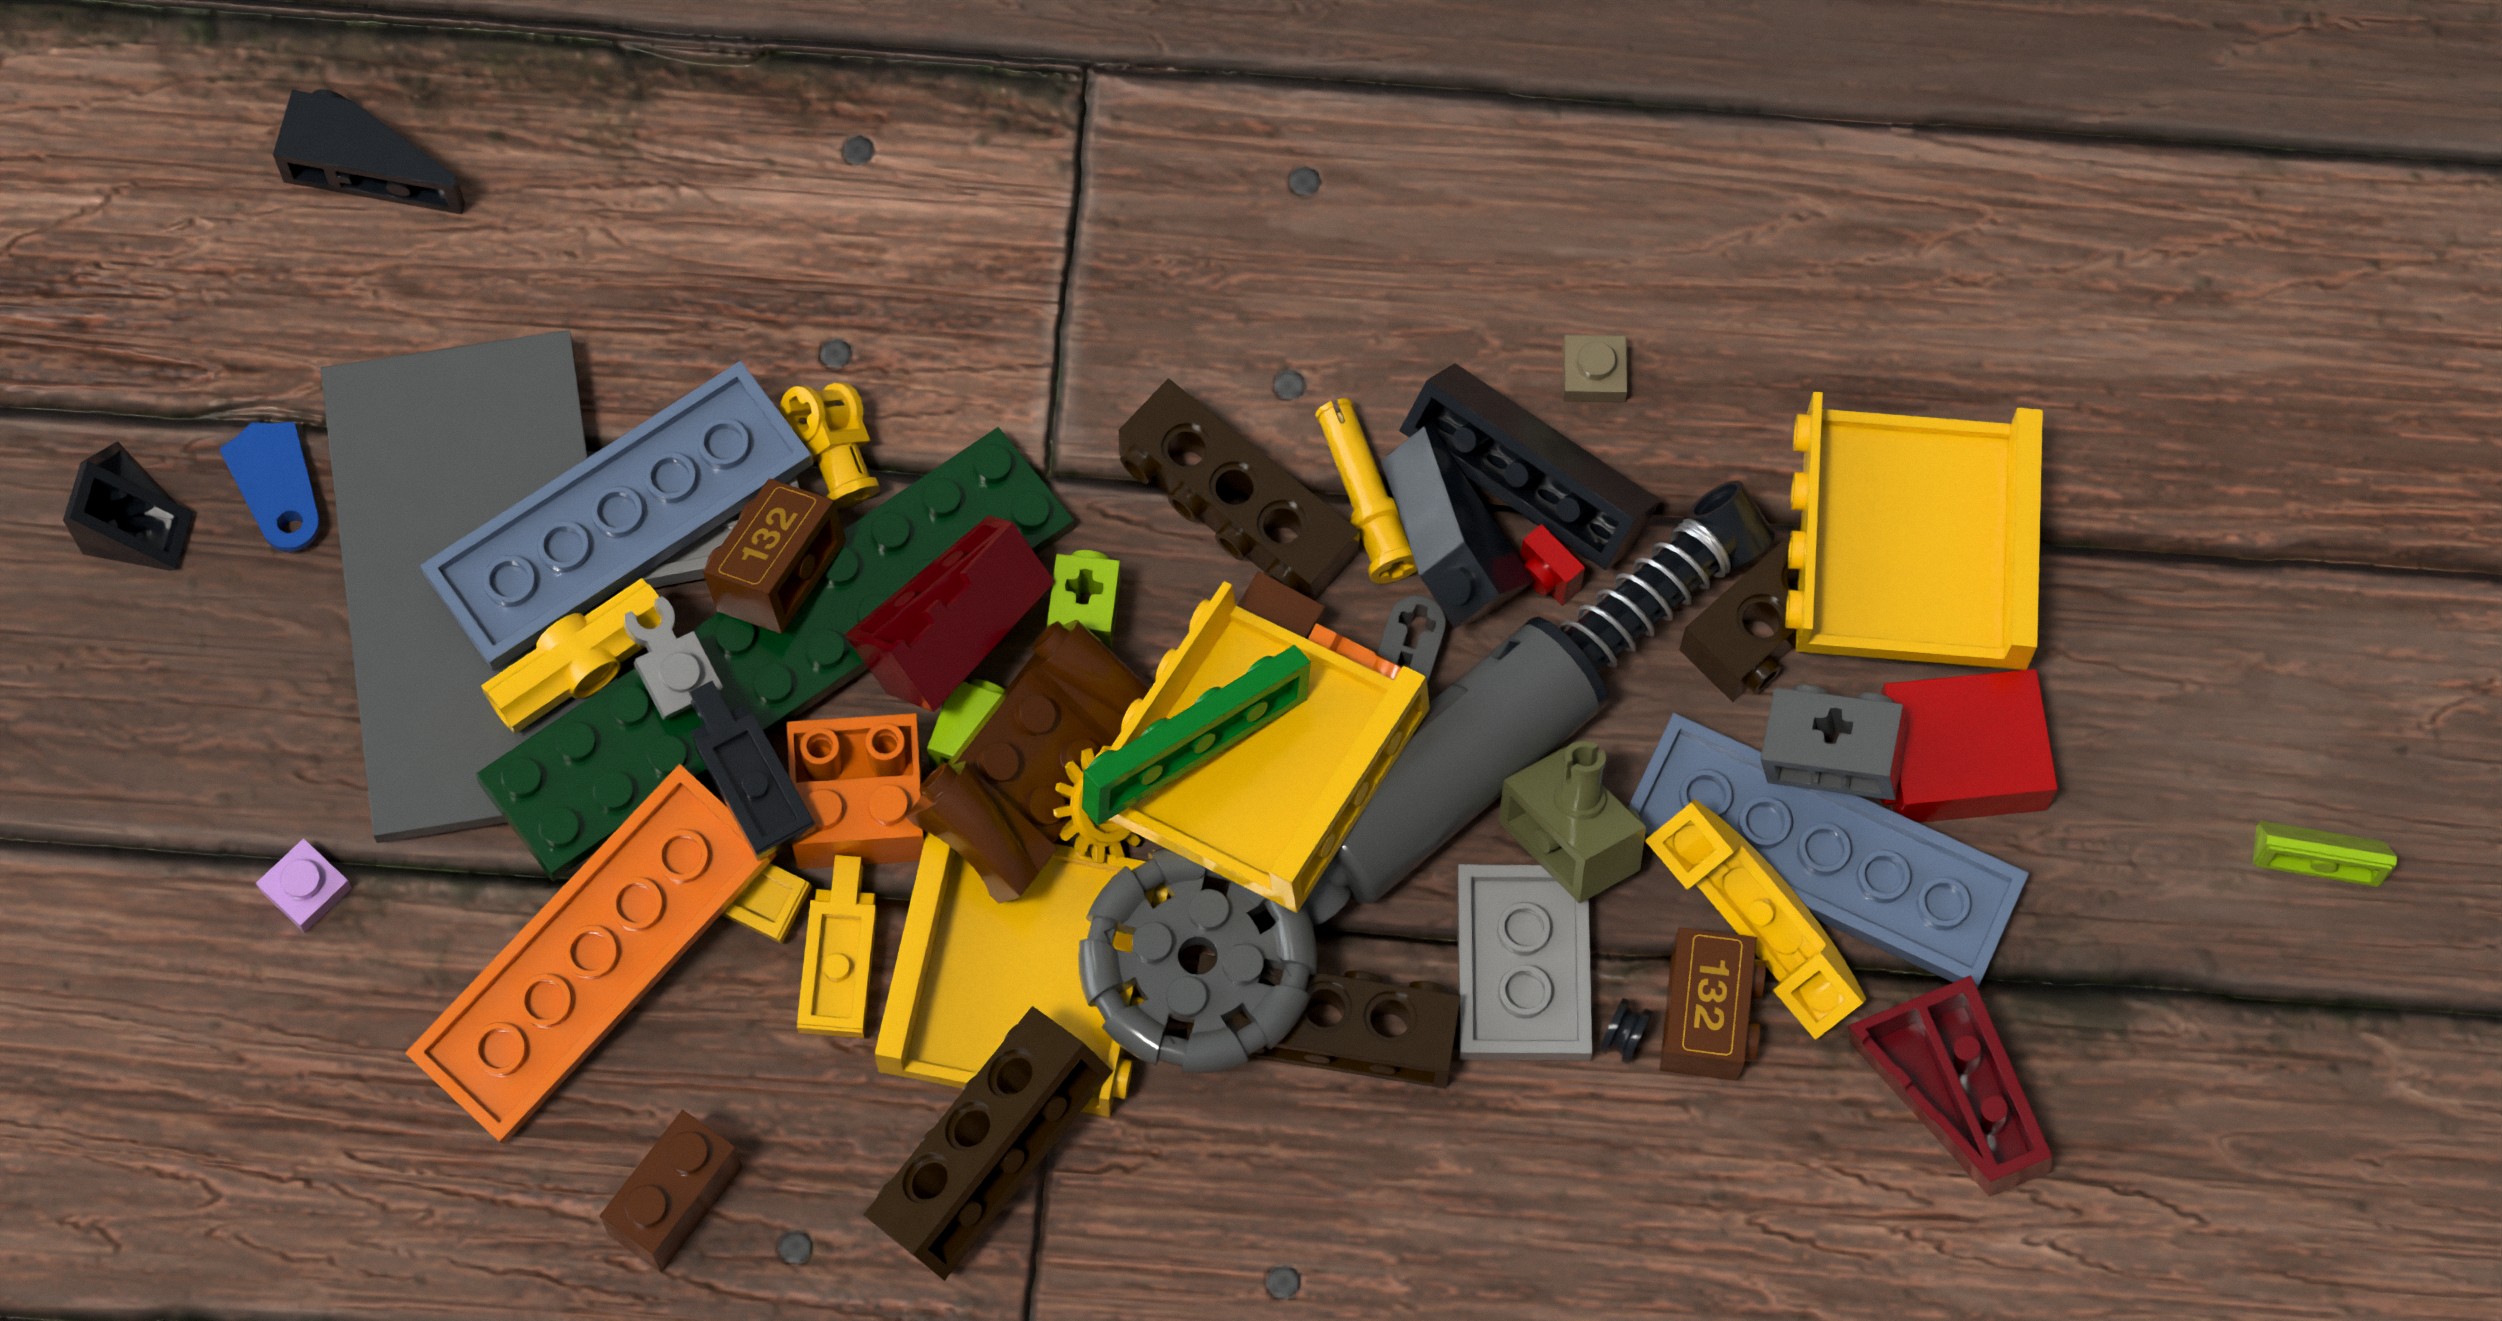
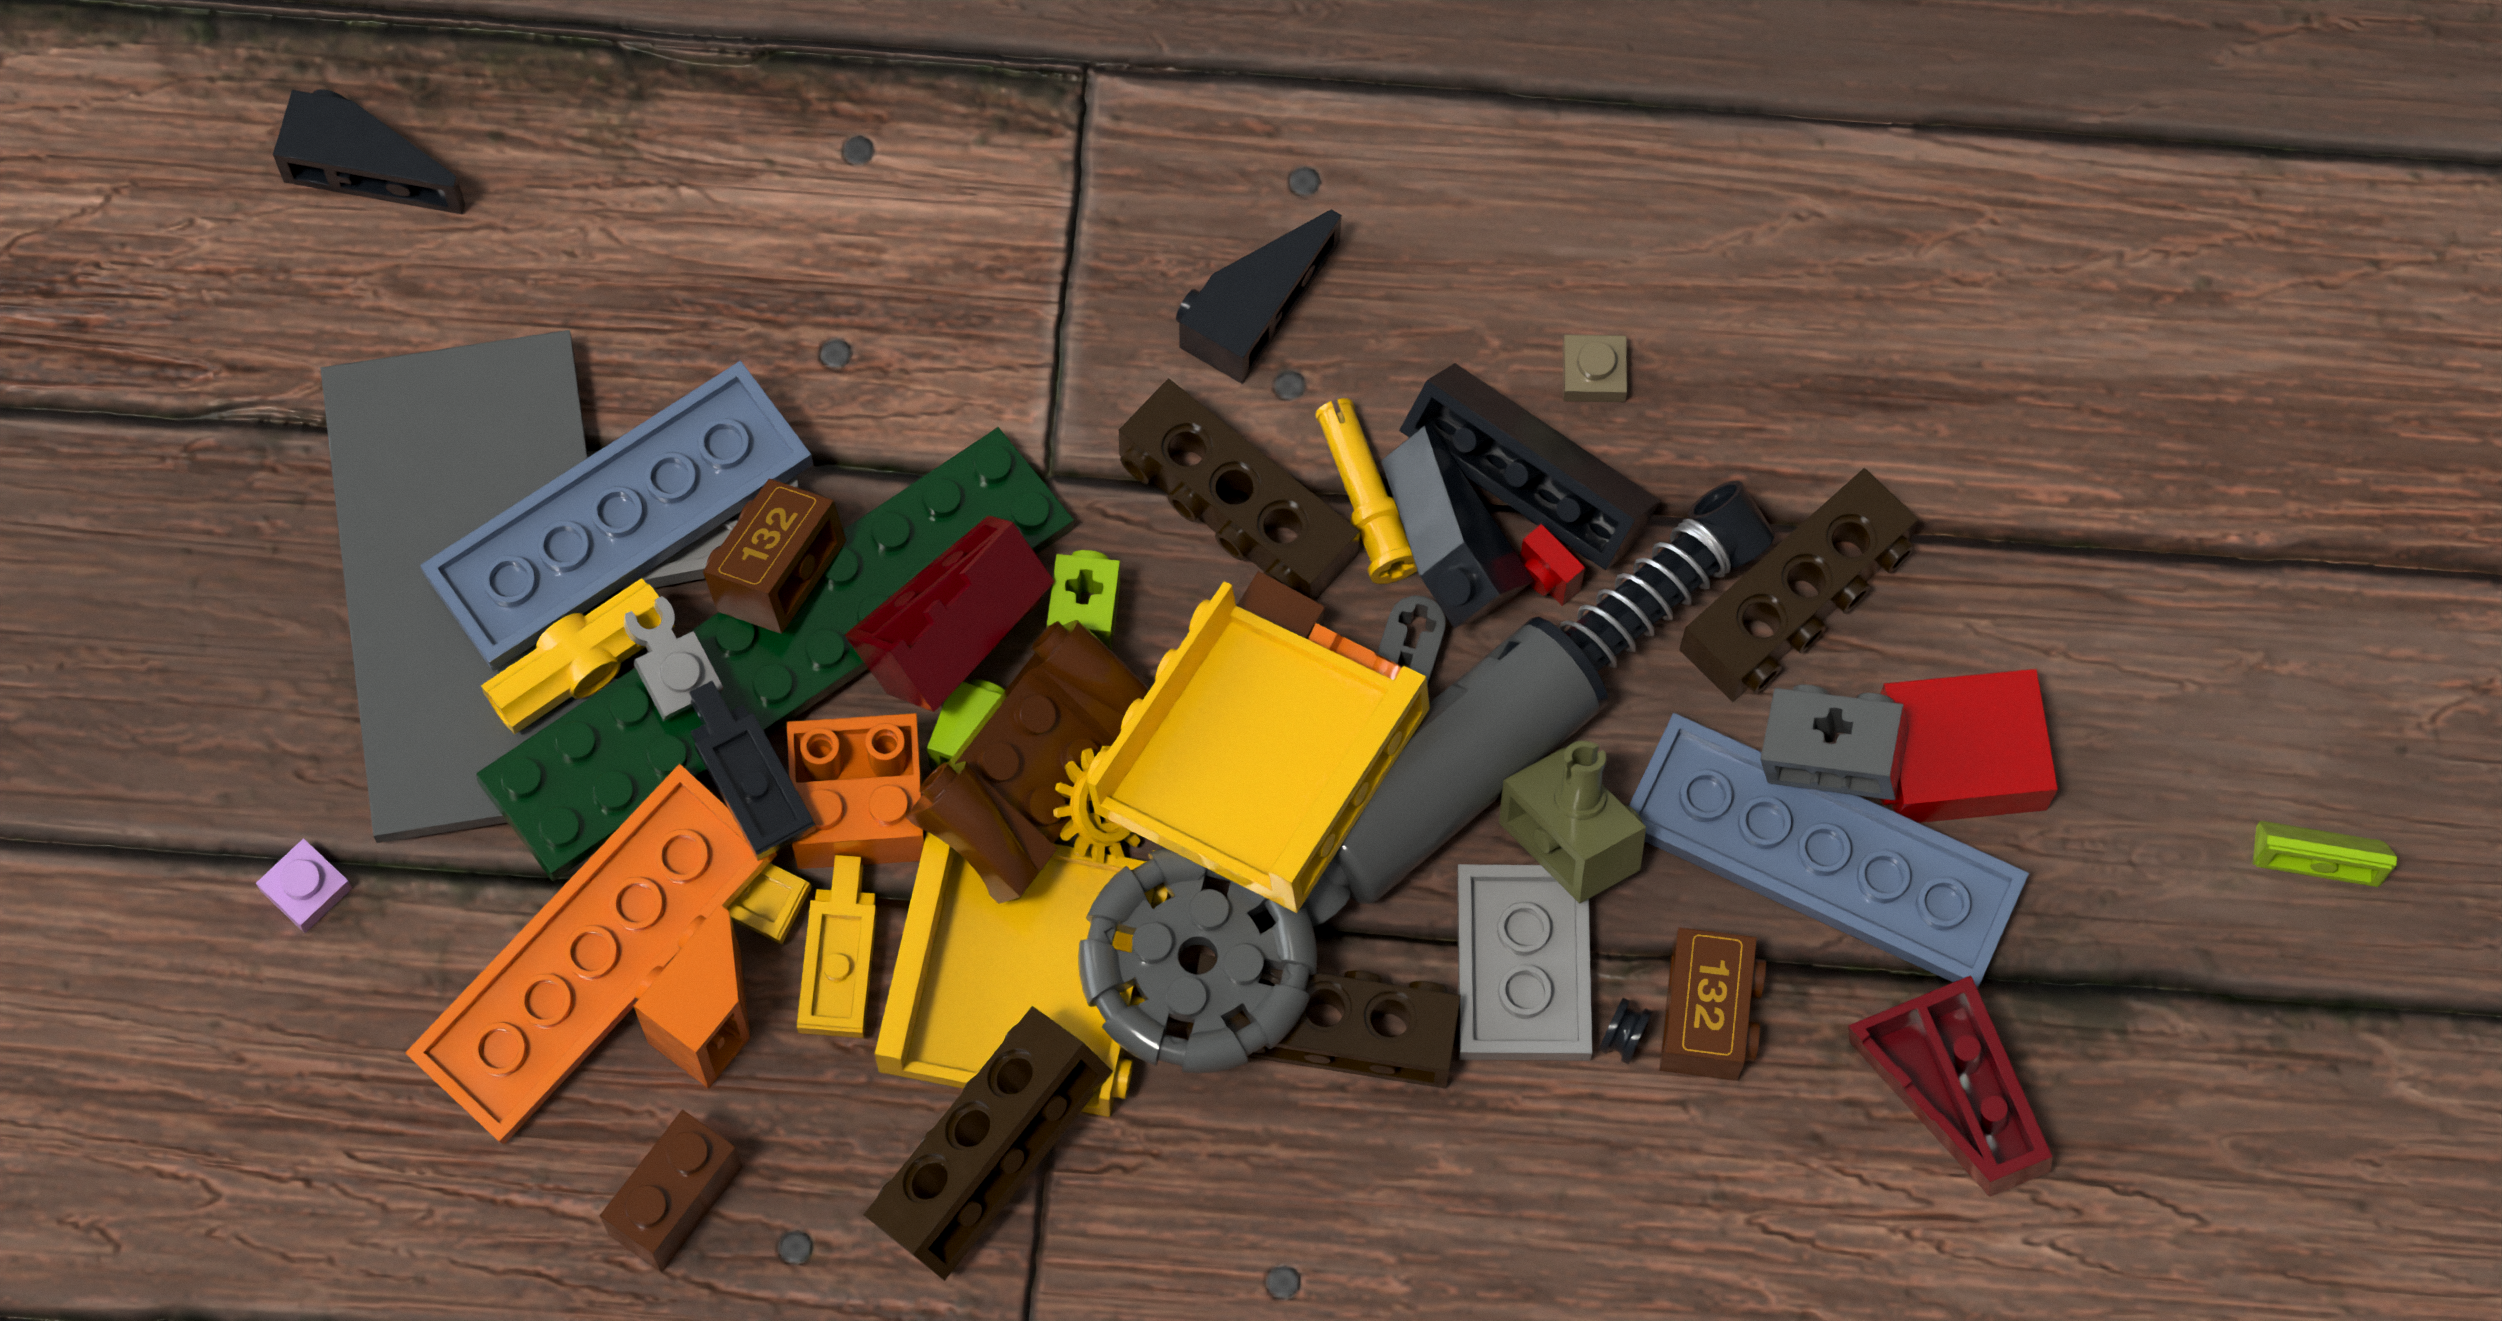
black slope [63,441,193,571] -> none
blue piece [220,422,320,552] -> none
yellow connector [779,382,880,509] -> none
green plate [1082,645,1311,826] -> none
yellow slope [1645,799,1866,1040] -> none
yellow panel [1785,392,2043,670] -> none
none -> orange slope [633,904,750,1089]
none -> black slope [1175,209,1342,384]

